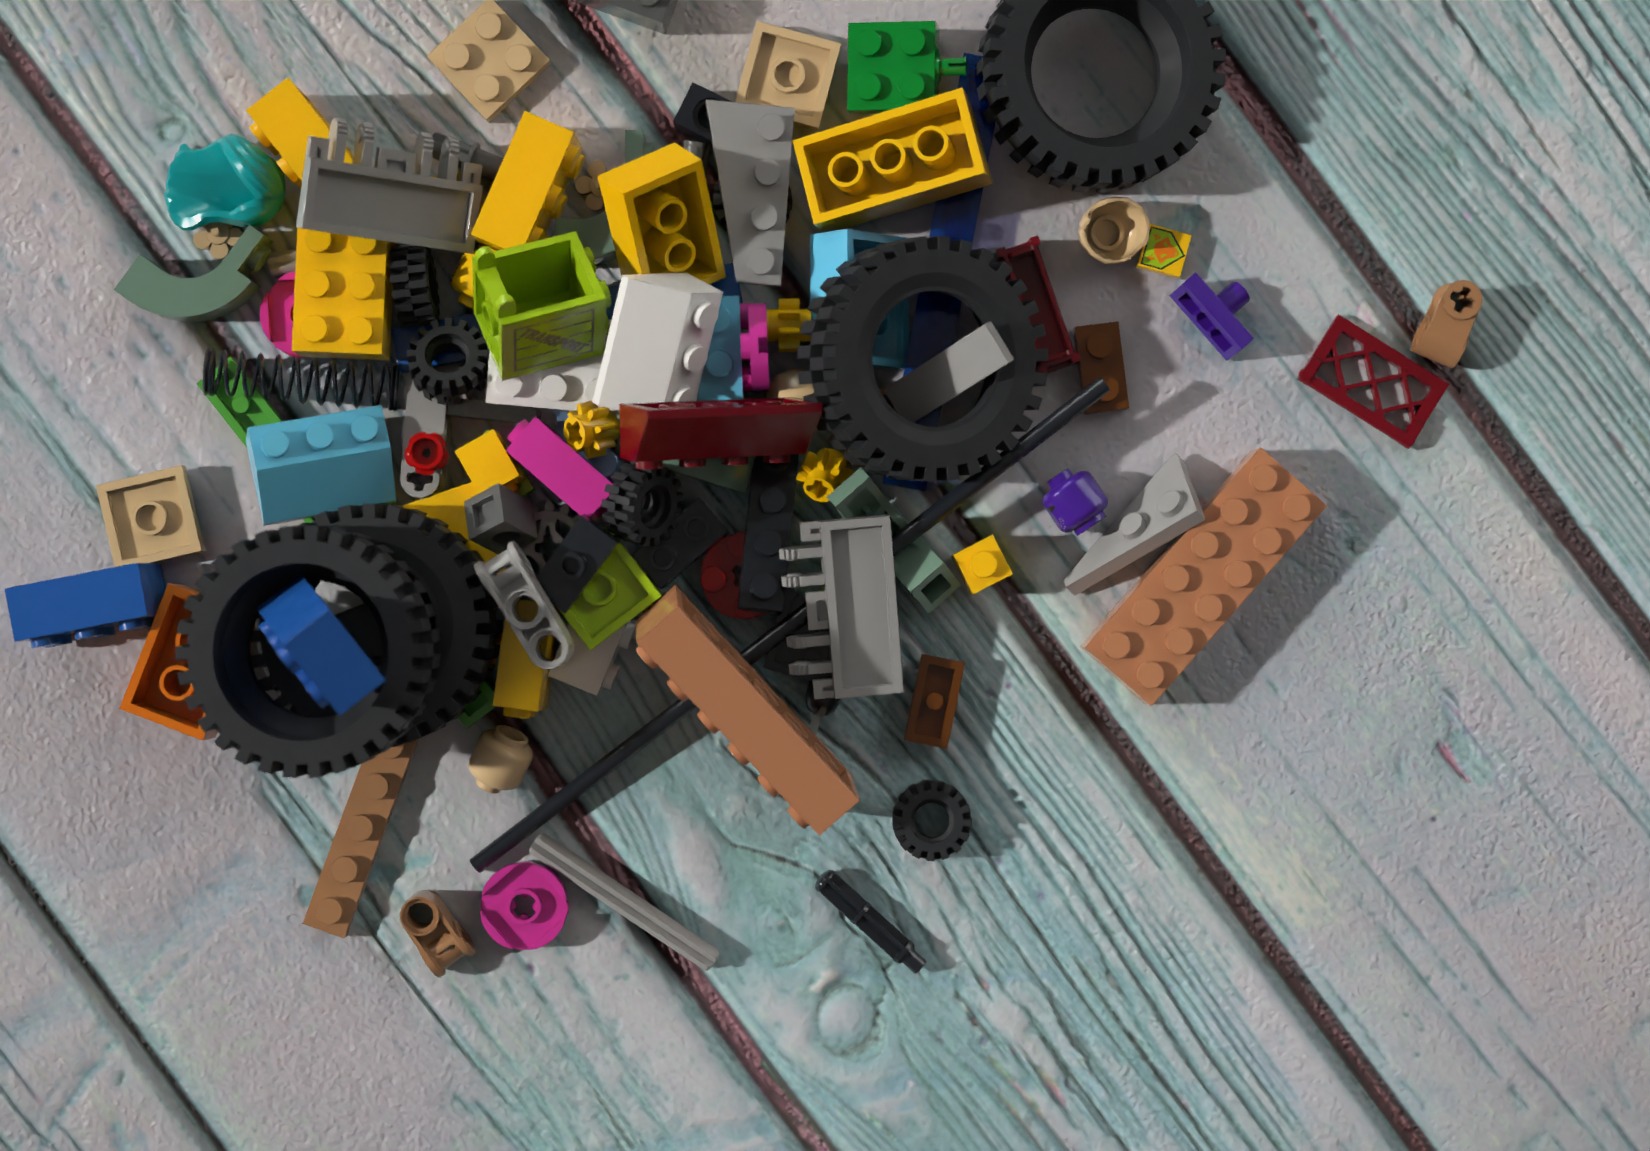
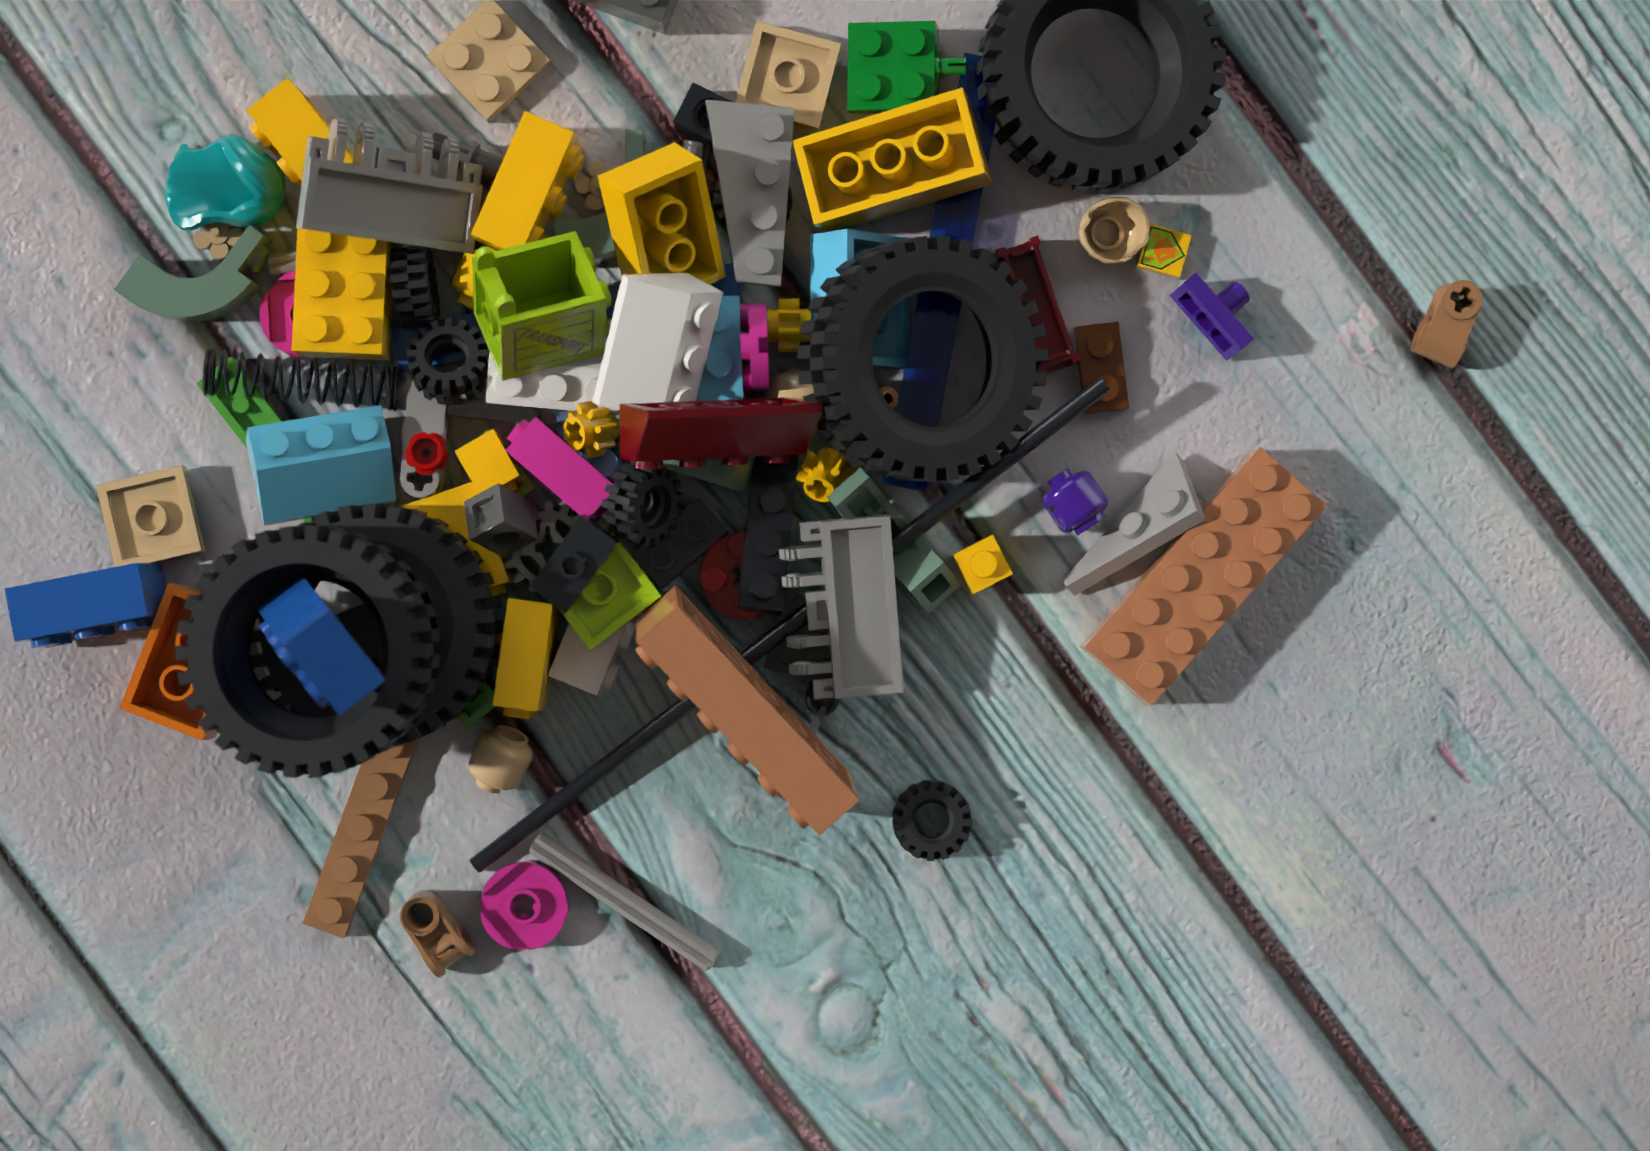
light grey piece [474,541,575,669] -> none
black piece [815,870,927,974] -> none
light grey tile [883,321,1014,423] -> none
reddish brown plate [904,653,965,749] -> none
dark red window [1297,314,1449,449] -> none

